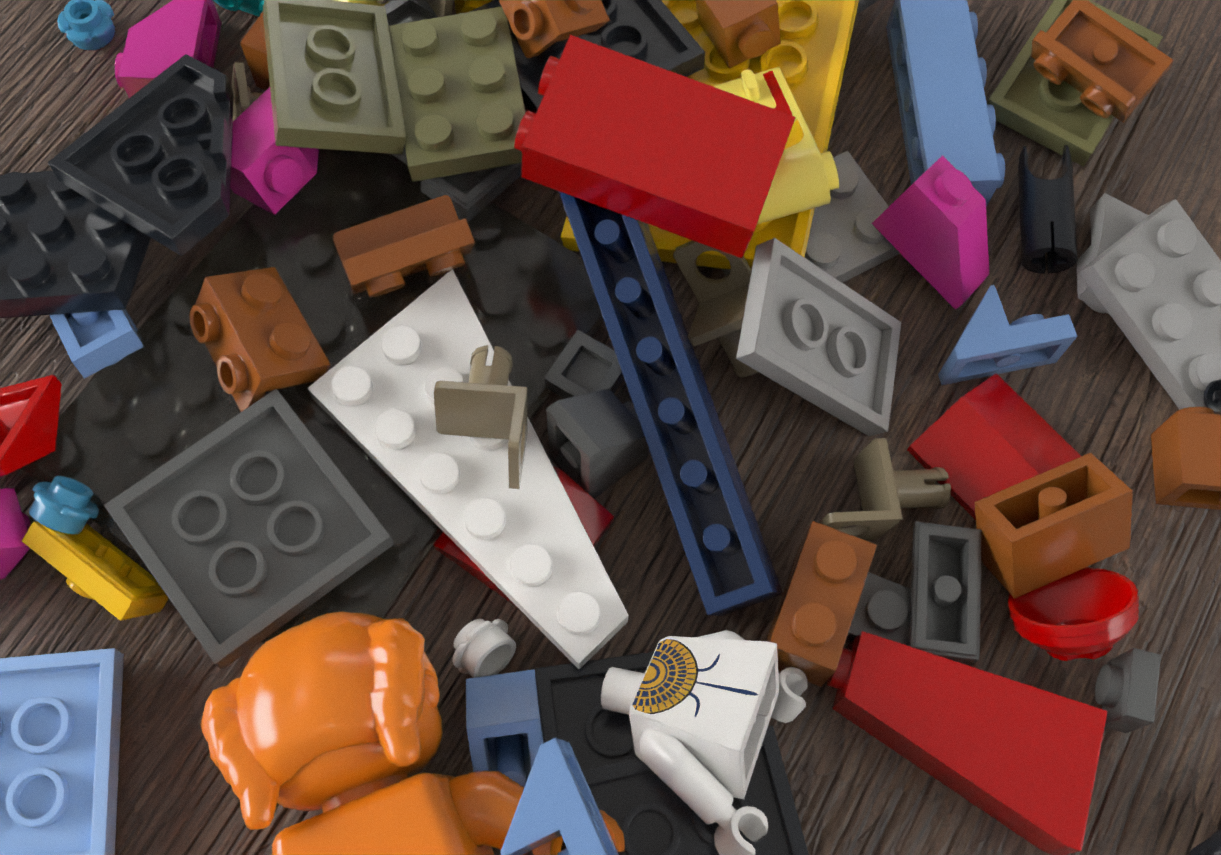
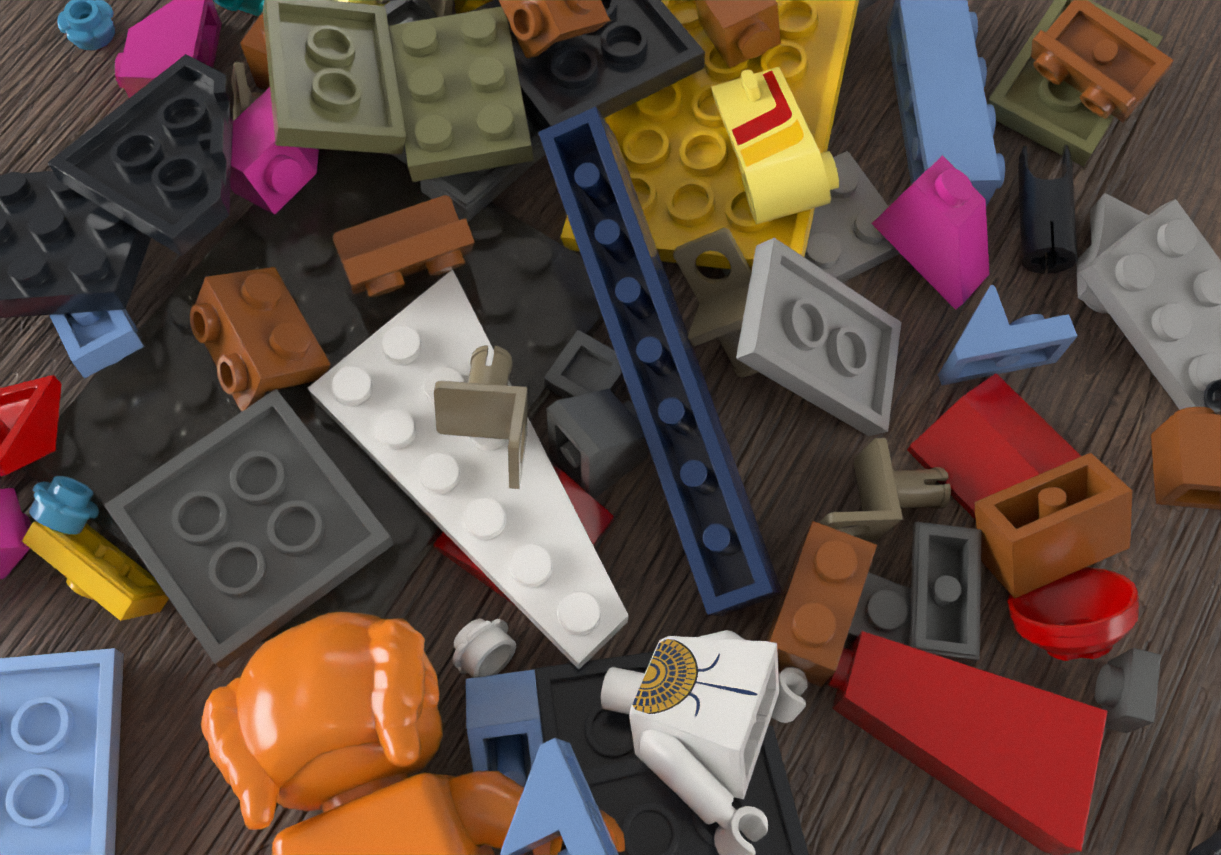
red brick [514,35,796,258] -> none

